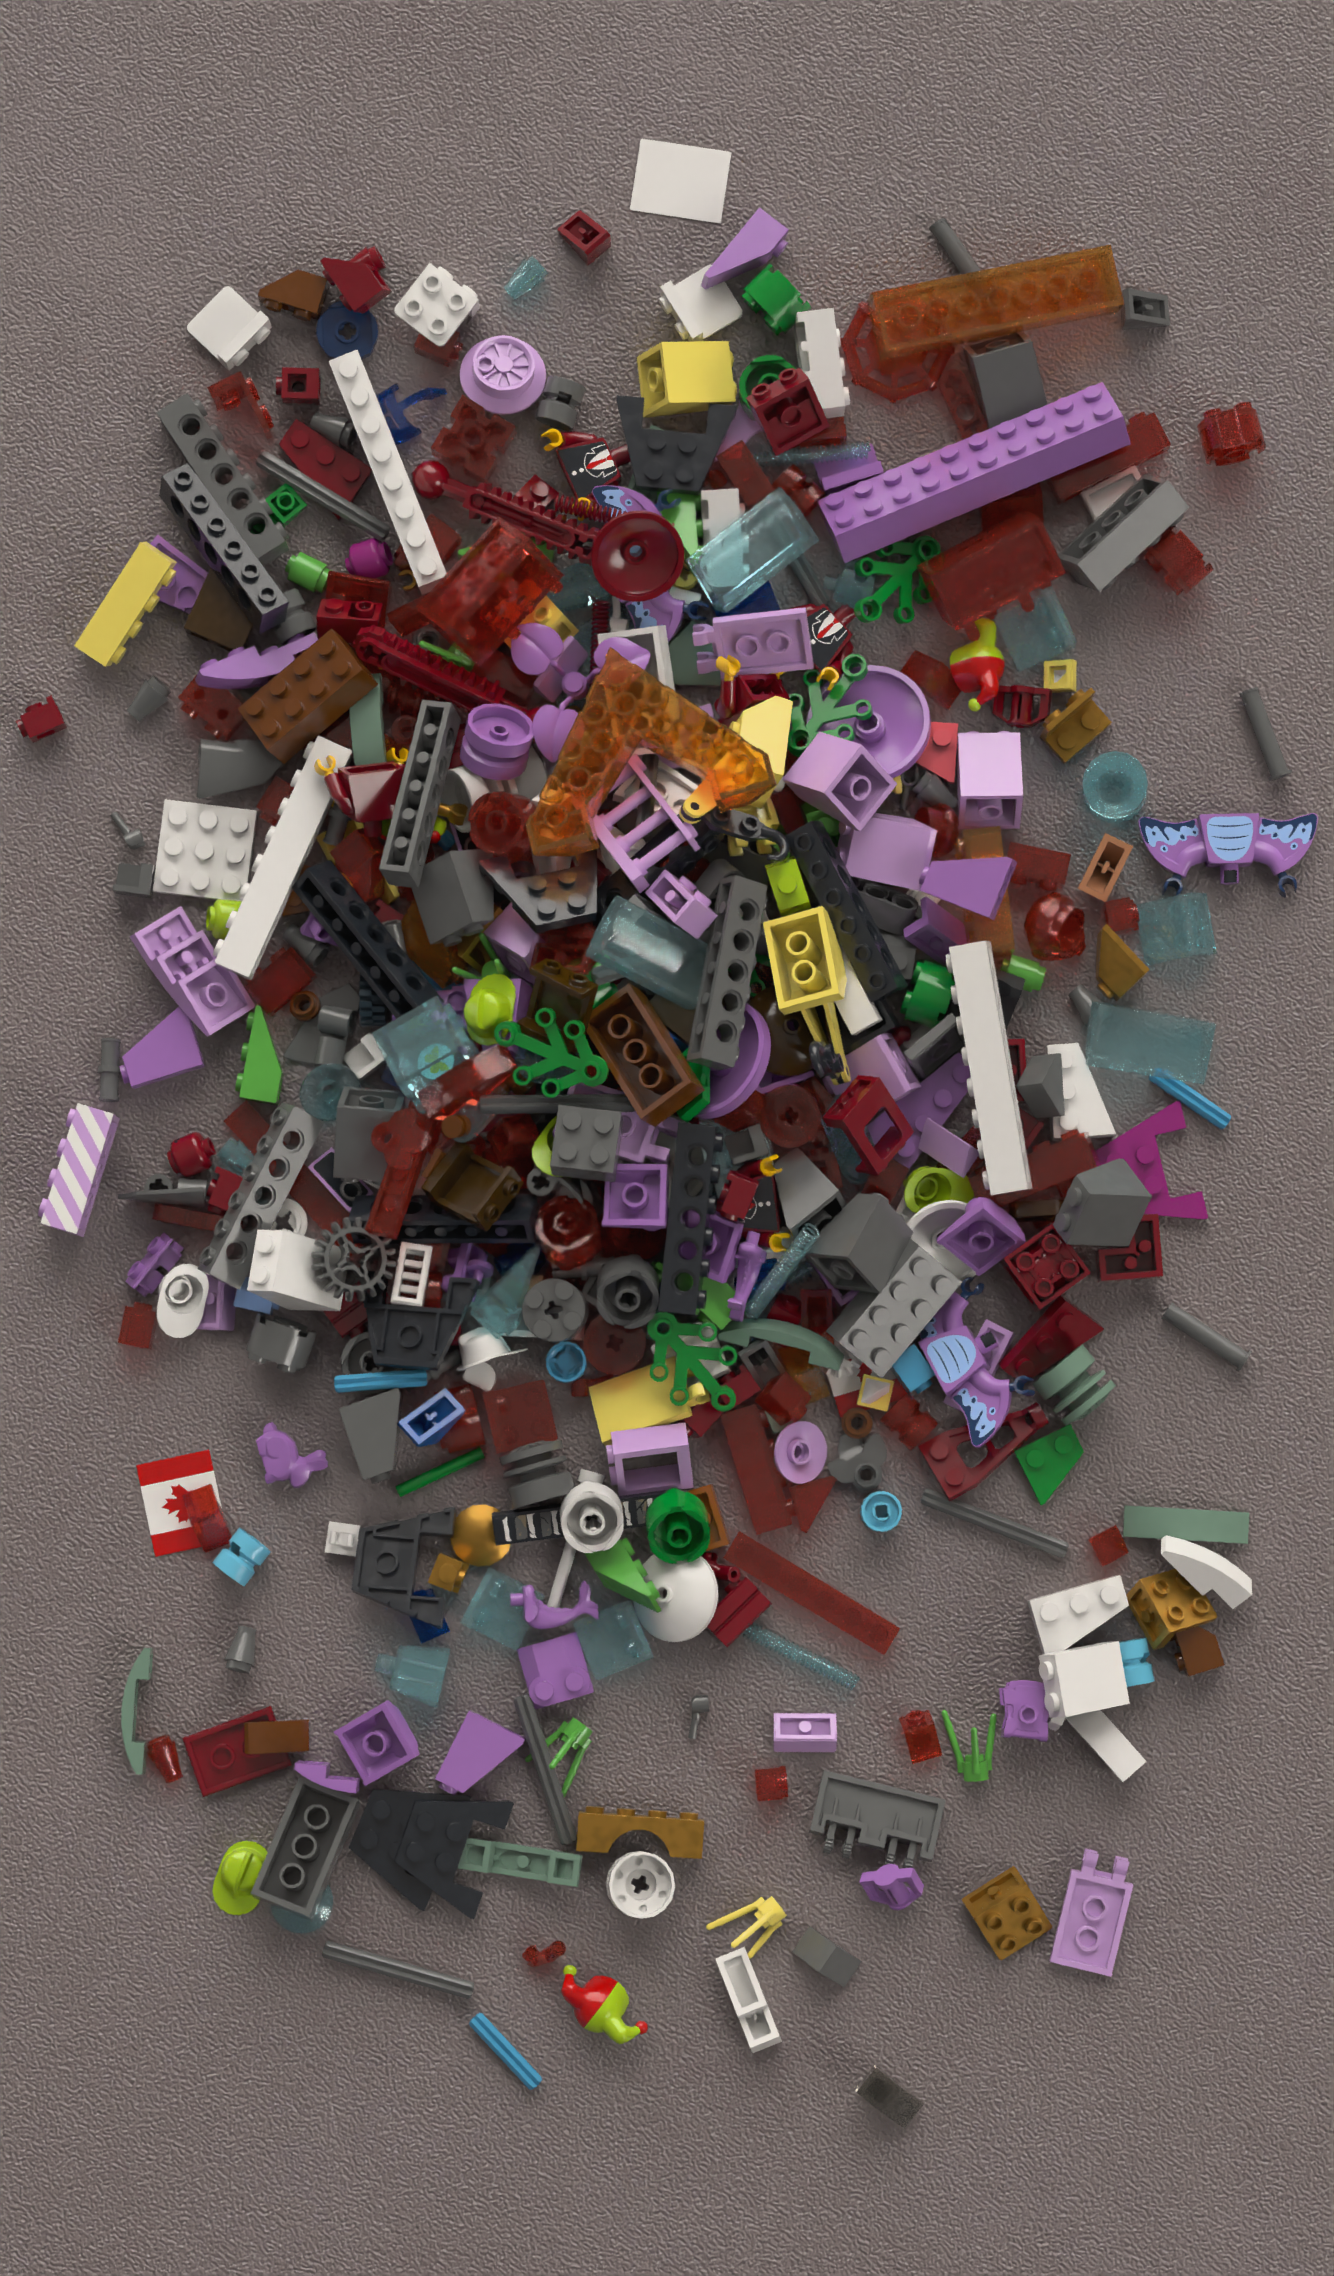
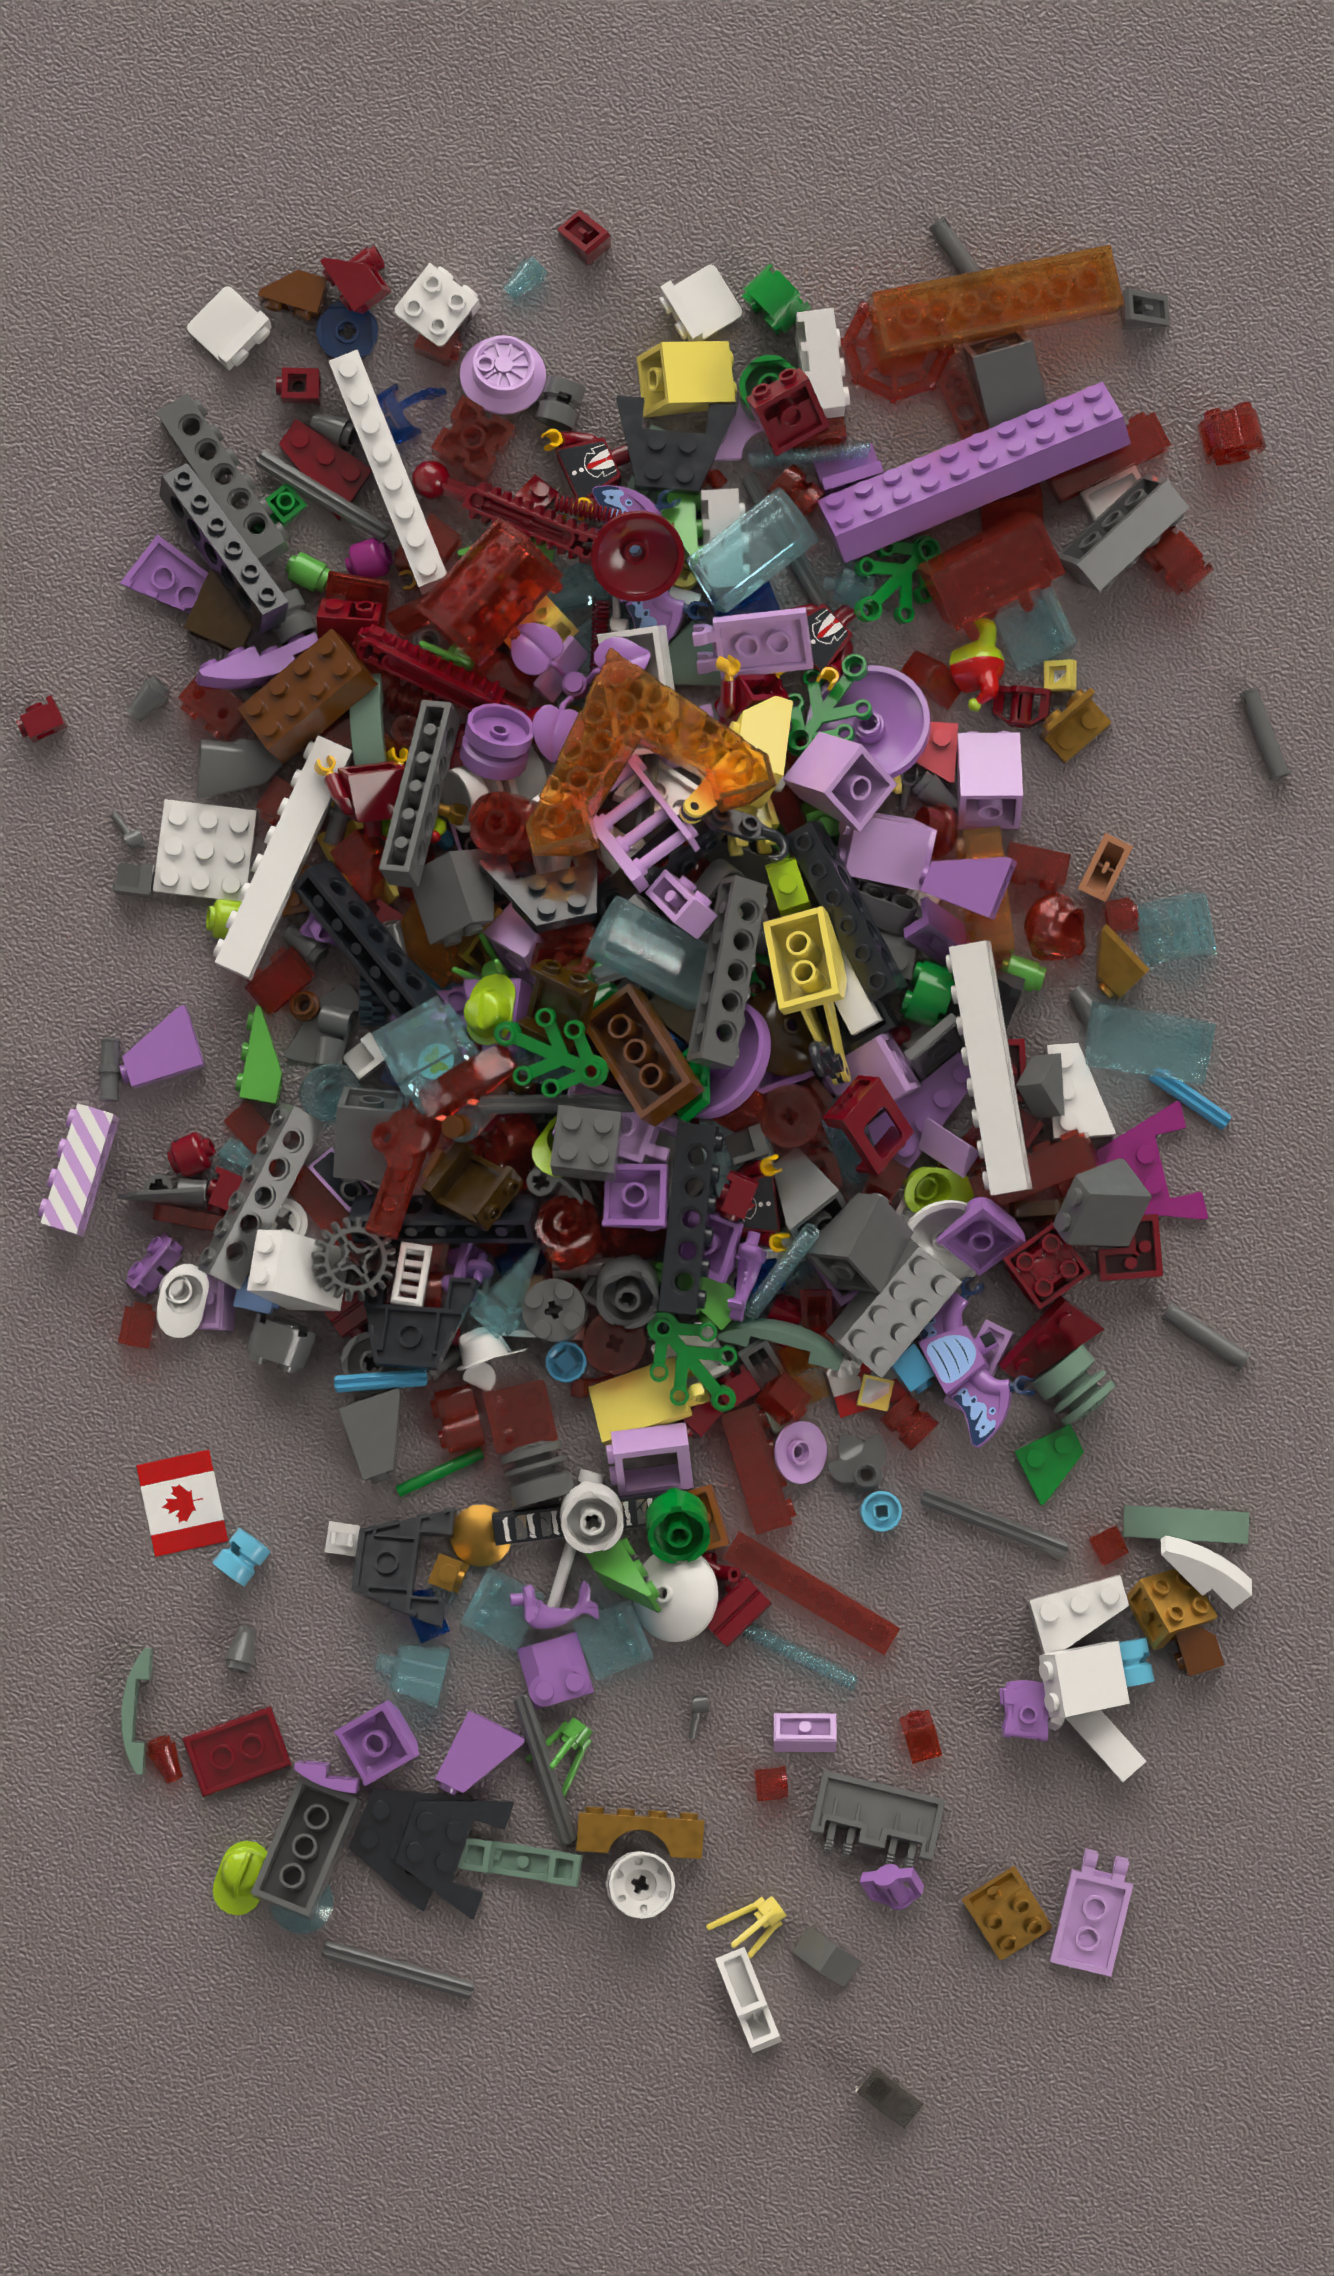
light yellow brick [74,542,177,667] -> none
lavender slope [130,906,256,1037] -> none
clear red slope [182,1483,232,1553] -> none
clear red bracket [207,371,274,440] -> none
reddish brown slope [244,1719,309,1754] -> none
medium lavender animal [256,1422,328,1488] -> none
blue slope [397,1388,466,1447] -> none
dark azure axle [469,2013,542,2090] -> none
clear red arm [522,1940,566,1968] -> none
piece [561,1965,648,2044] -> none
white sticker [630,139,731,224] -> none
medium lavender slope [701,207,789,290] -> none
clear red panel [716,440,776,516] -> none
clear red slope [789,1476,837,1533] -> none
reddish brown plate [841,1408,873,1439] -> none
dark red plate [918,1402,1049,1502] -> none
bright green plant [941,1710,997,1782] -> none
clear light blue wheel [1082,751,1148,824] -> none
torso [1138,813,1318,900] -> none

